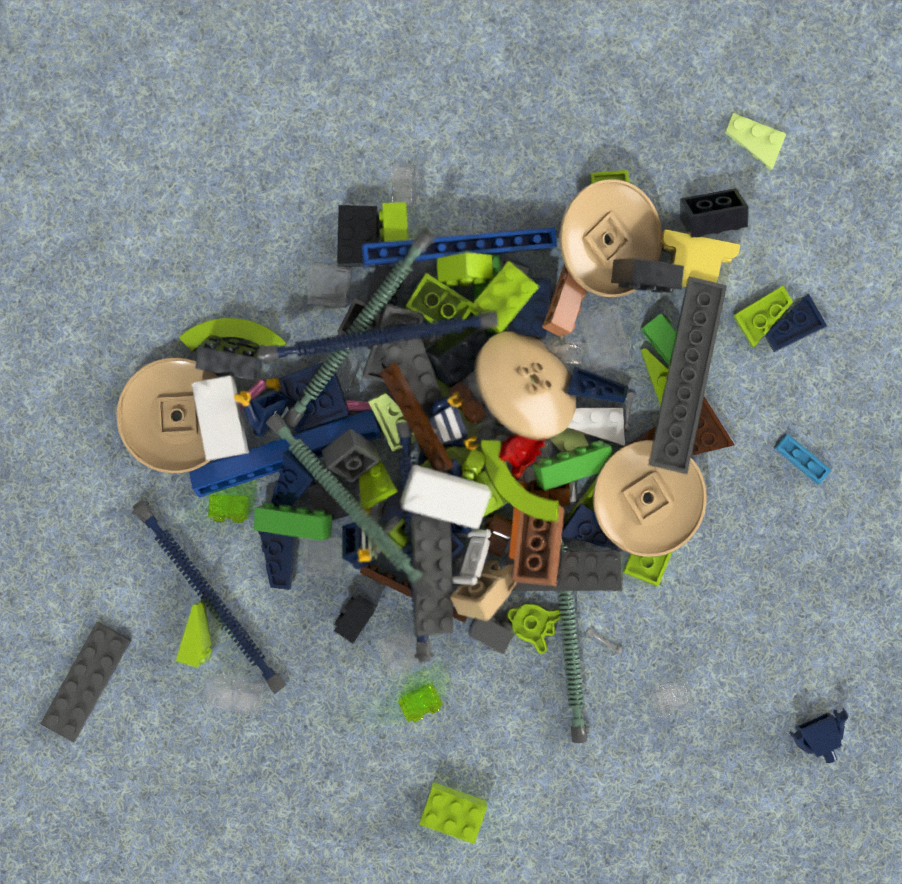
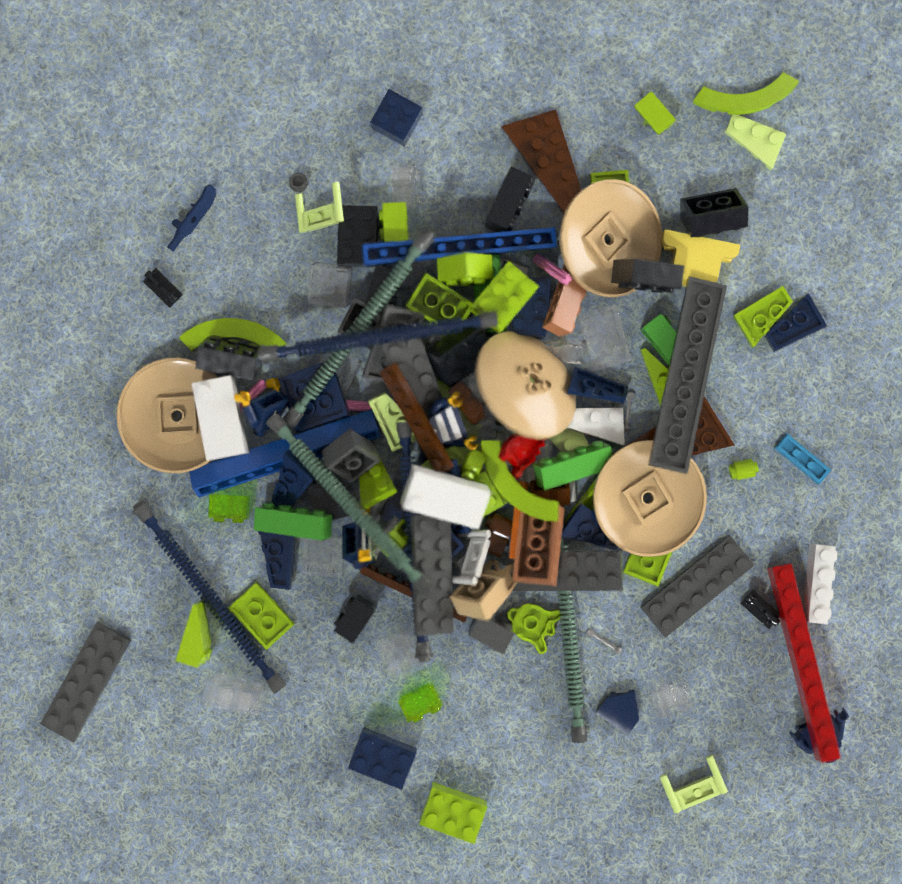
none -> black hinge [143,268,183,308]
none -> dark blue piece [167,184,216,252]
none -> lime tile [228,582,295,650]
none -> dark grey plate [289,173,308,192]
none -> yellowish green plate [295,182,344,233]
none -> dark blue brick [348,727,417,790]
none -> dark blue brick [370,89,423,147]
none -> black brick [485,166,533,232]
none -> reddish brown wing [501,109,581,214]
none -> bright pink axle [532,254,572,285]
none -> dark blue slope [596,690,639,735]
none -> lime panel [634,91,676,135]
none -> dark grey plate [640,535,754,638]
none -> yellowish green plate [659,755,728,813]
none -> lime tile [693,72,799,115]
none -> lime brick [728,458,759,481]
none -> black hinge [740,589,780,629]
none -> red brick [767,563,841,763]
none -> white brick [803,543,837,624]

